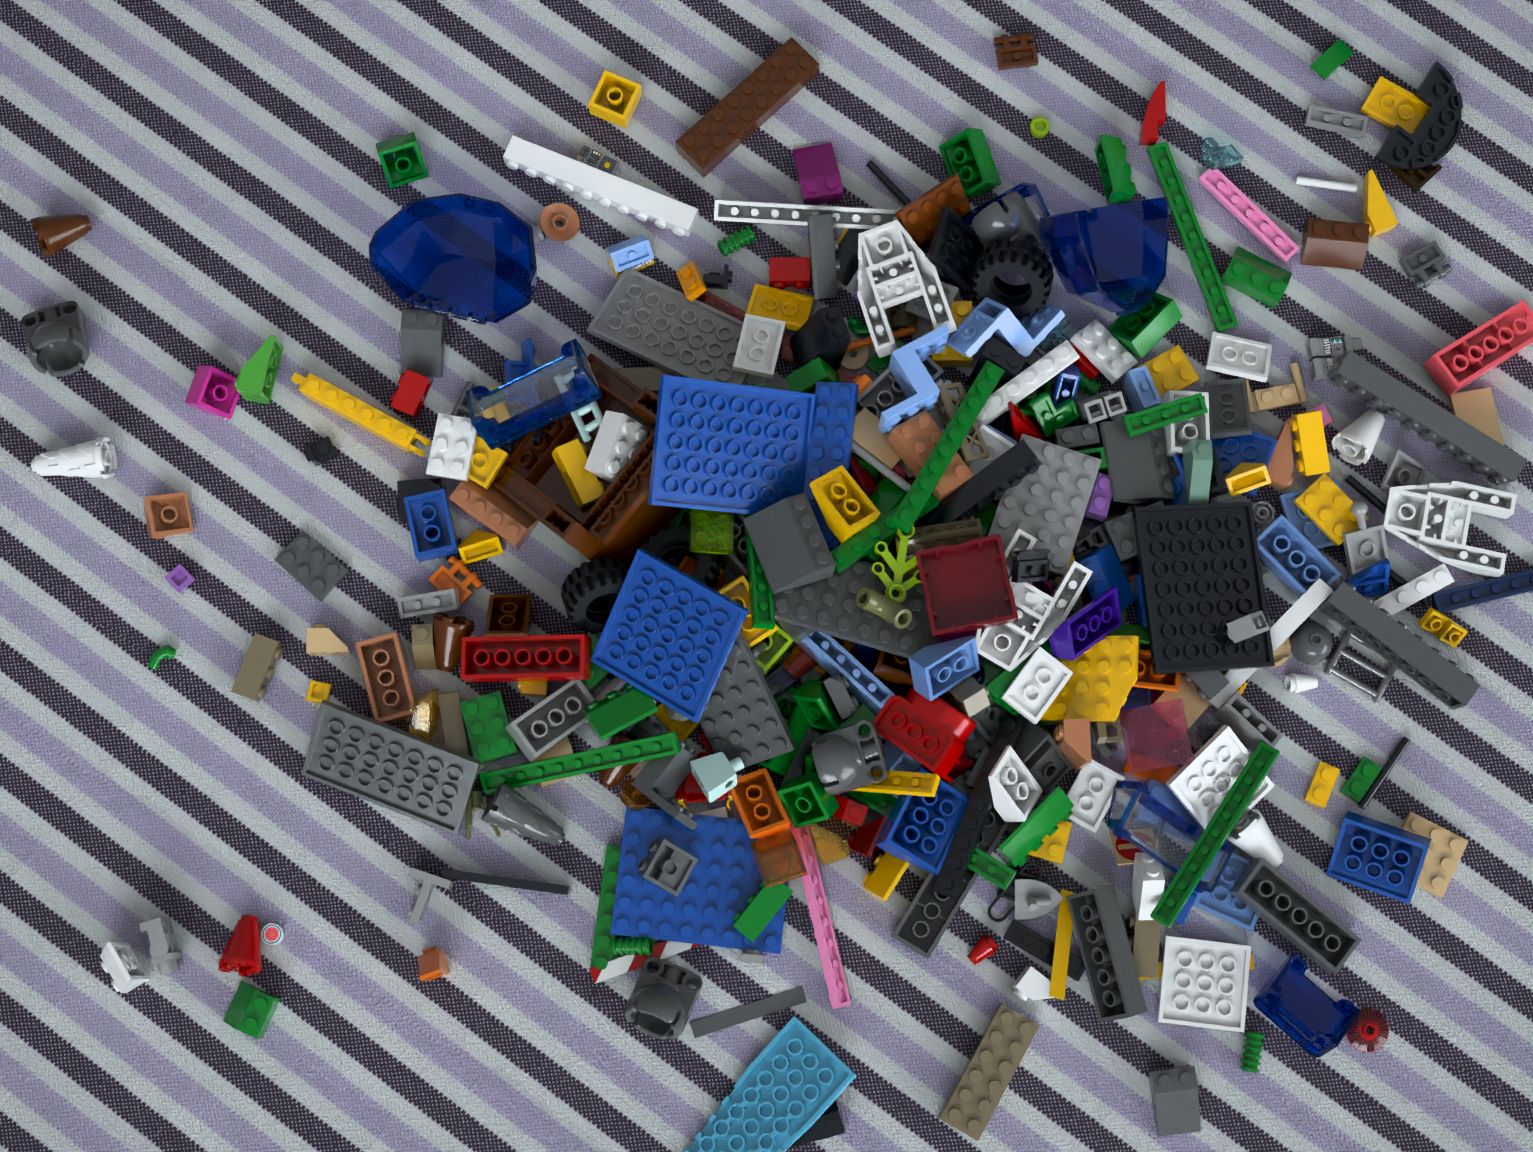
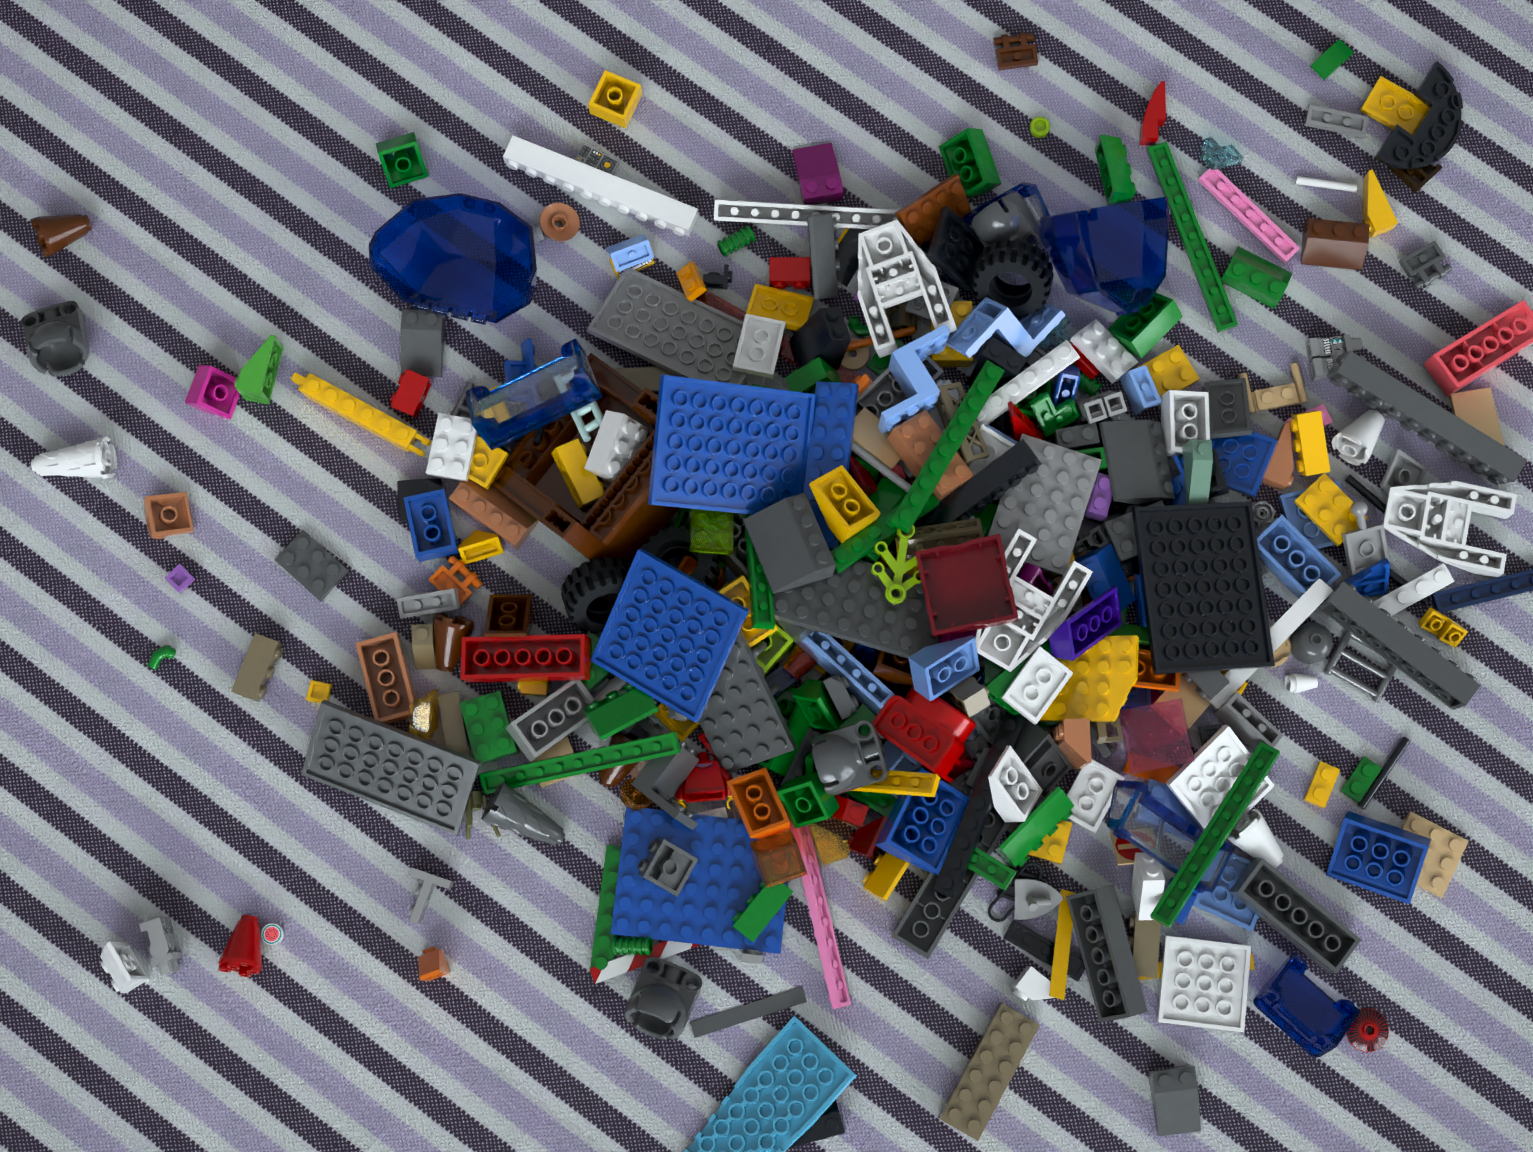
green slope [223,981,281,1039] -> none
black bracket [303,436,338,466] -> none
tan slope [306,624,352,656] -> none
black tile [441,869,571,895] -> none
reddish brown brick [675,37,819,178] -> none
light aqua torso [690,752,744,803] -> none
olive cylinder [855,587,912,629] -> none
black bar [866,160,912,206] -> none
red cone [967,934,999,965] -> none
black plate [1011,548,1051,583] -> none
green plate [1122,393,1208,437] -> none
white plate [1205,331,1272,383] -> none
yellow slope [1225,463,1271,497] -> none
light grey slope [1226,610,1270,644] -> none
green piece [1240,1031,1265,1073] -> none

